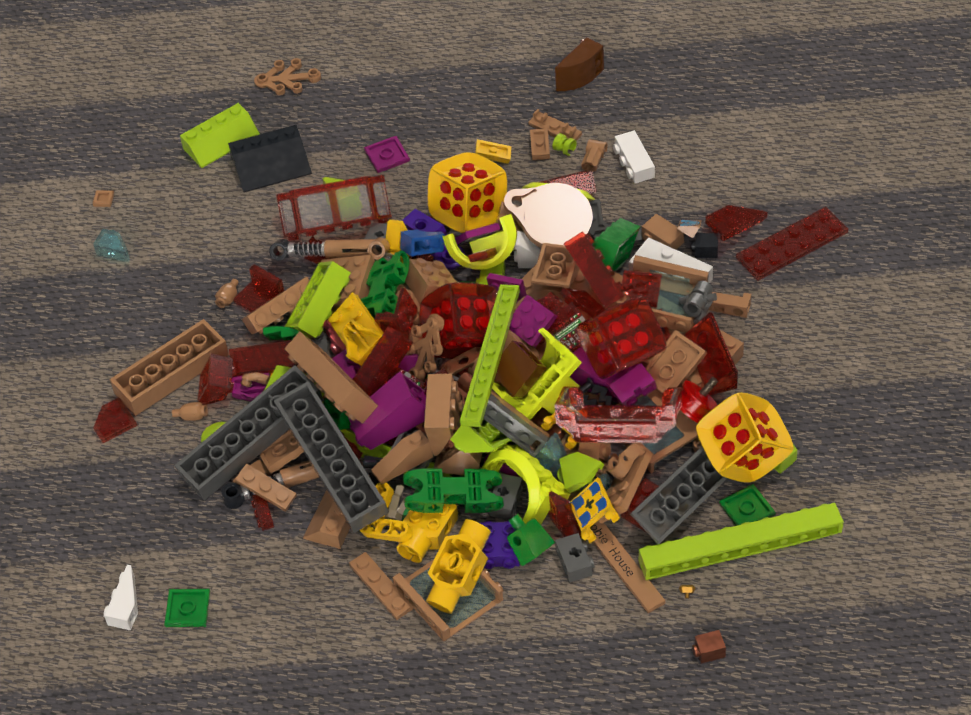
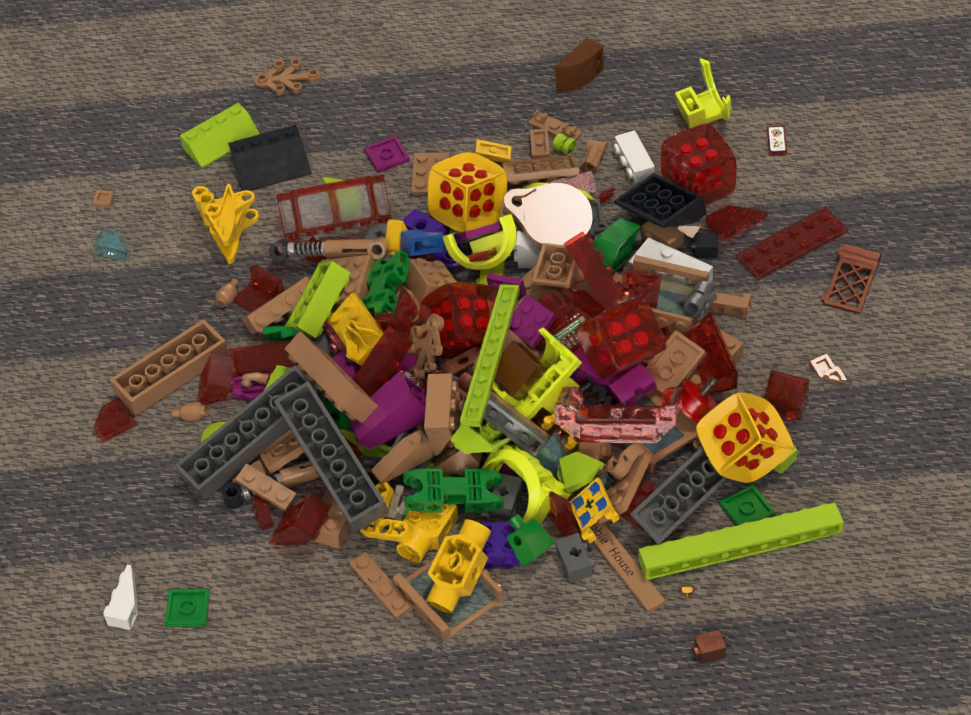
none -> yellow piece [192,184,259,264]
none -> clear red slope [268,493,330,545]
none -> medium nougat plate [411,152,450,196]
none -> medium nougat plate [502,155,579,185]
none -> clear red plant [596,187,615,202]
none -> black slope [614,173,707,228]
none -> clear red piece [660,123,737,205]
none -> neon yellow piece [675,59,732,130]
none -> clear red slope [764,370,810,421]
none -> tile [767,126,787,156]
none -> slope [809,354,847,383]
none -> copper piece [821,244,882,314]

